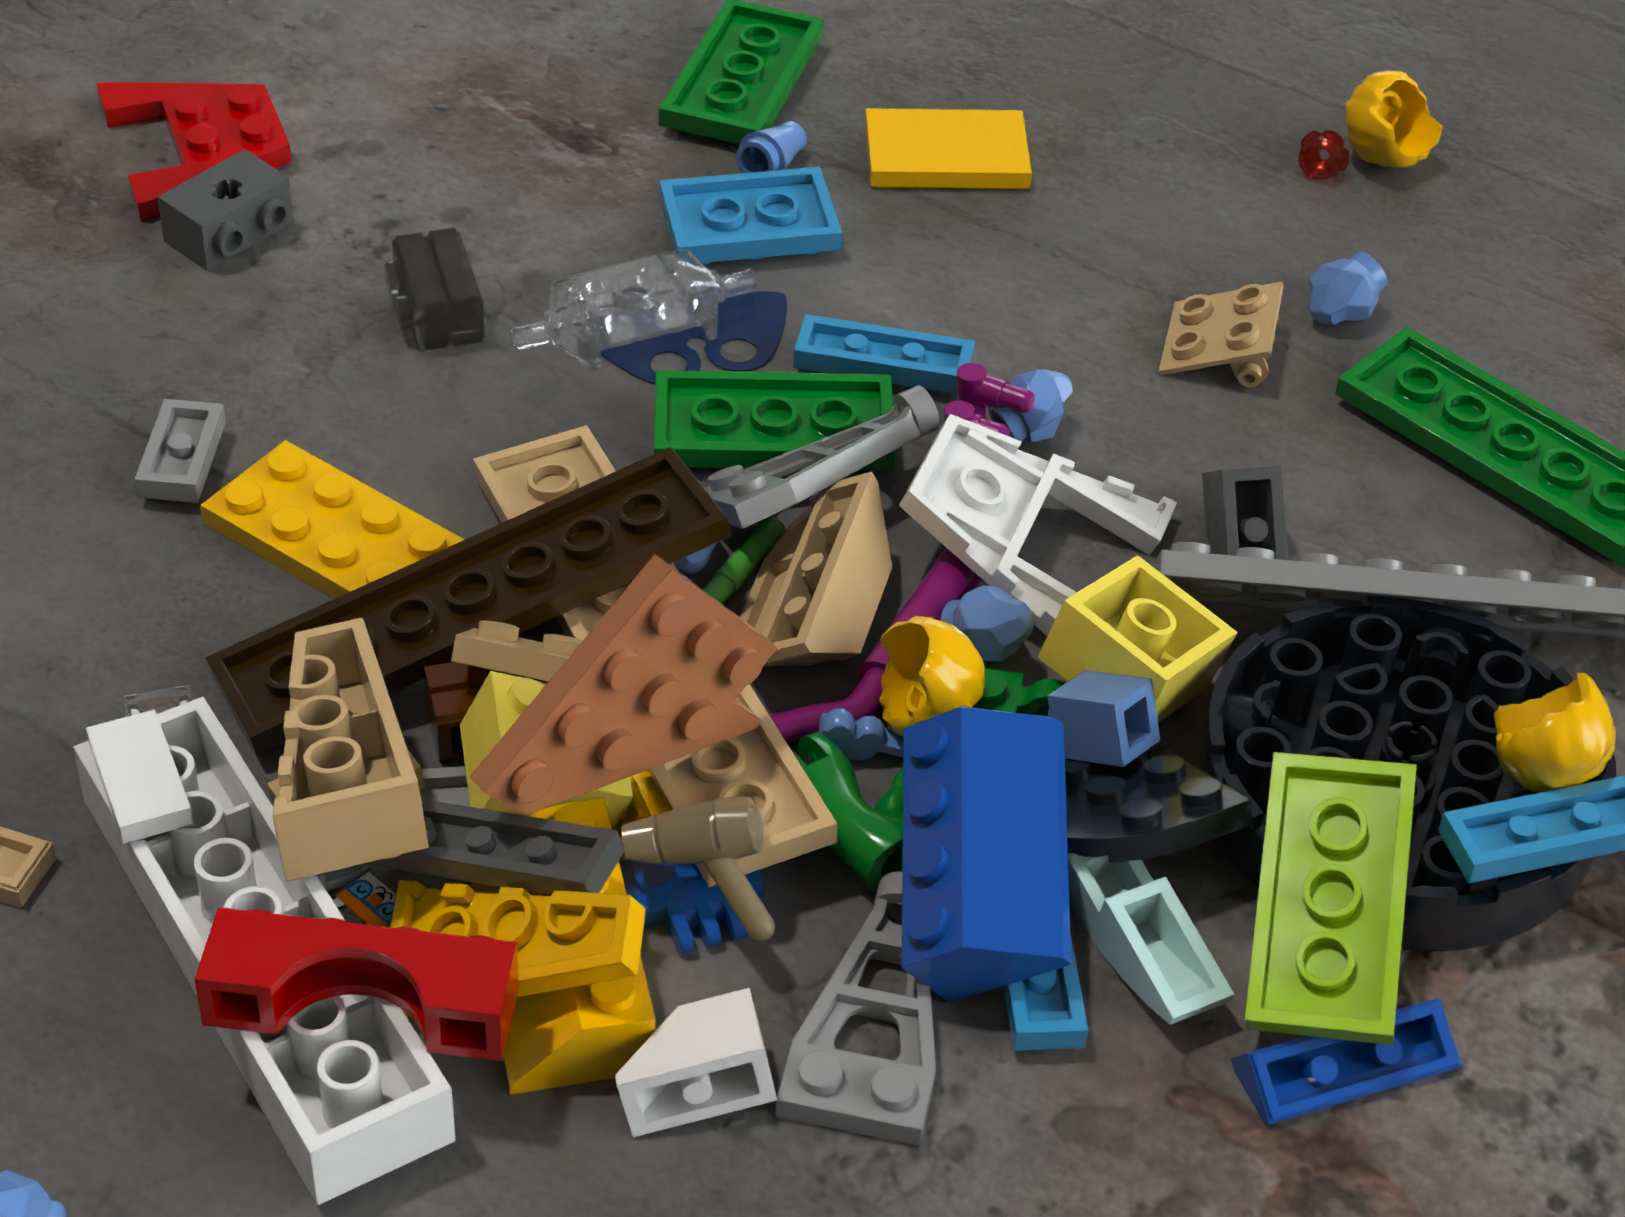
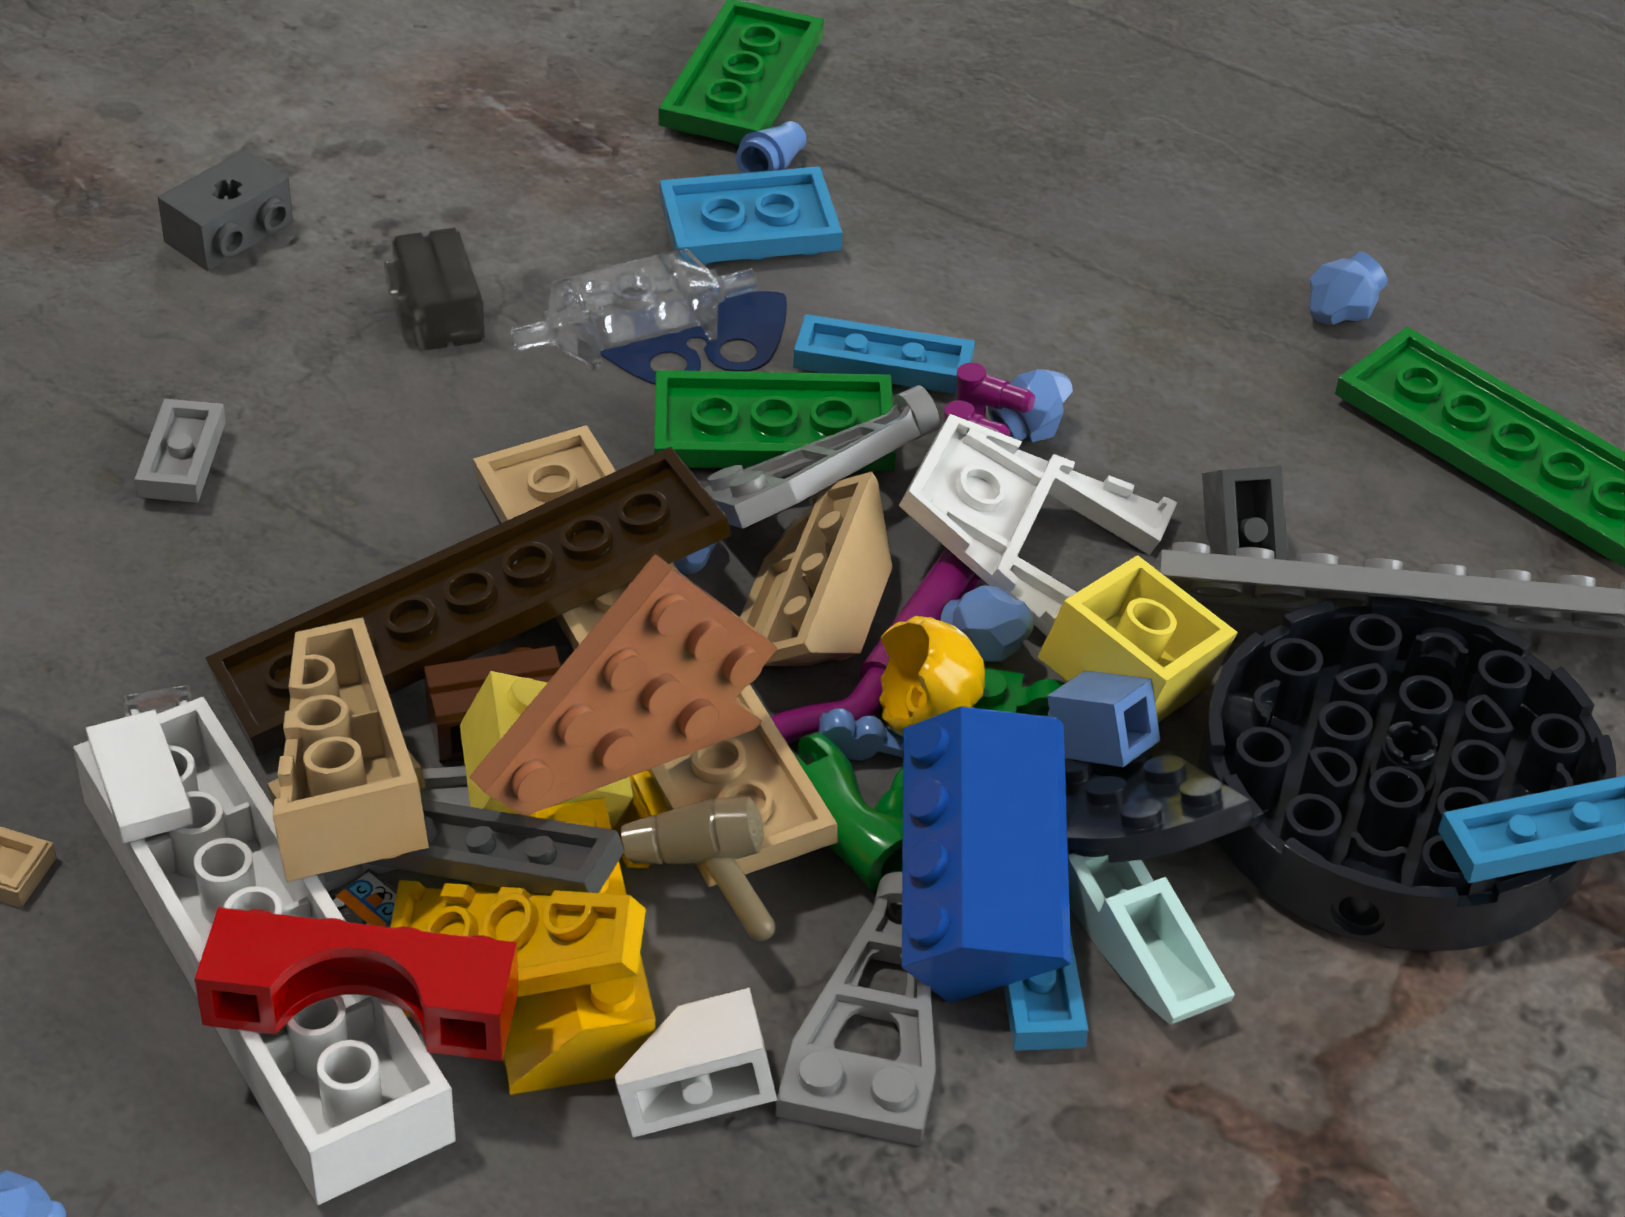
red wing [96,82,291,221] -> none
yellow plate [200,440,465,599] -> none
tan plate [451,621,582,682] -> none
blue hinge [619,859,764,955] -> none
bright green piece [703,516,785,604] -> none
yellow tile [865,108,1032,189] -> none
tan hinge [1158,281,1284,388] -> none
blue slope [1231,997,1462,1126] -> none
lime plate [1245,752,1417,1045] -> none
clear red plate [1298,130,1350,180] -> none
yellow hair [1345,70,1443,169] -> none
yellow hair [1494,673,1616,793] -> none

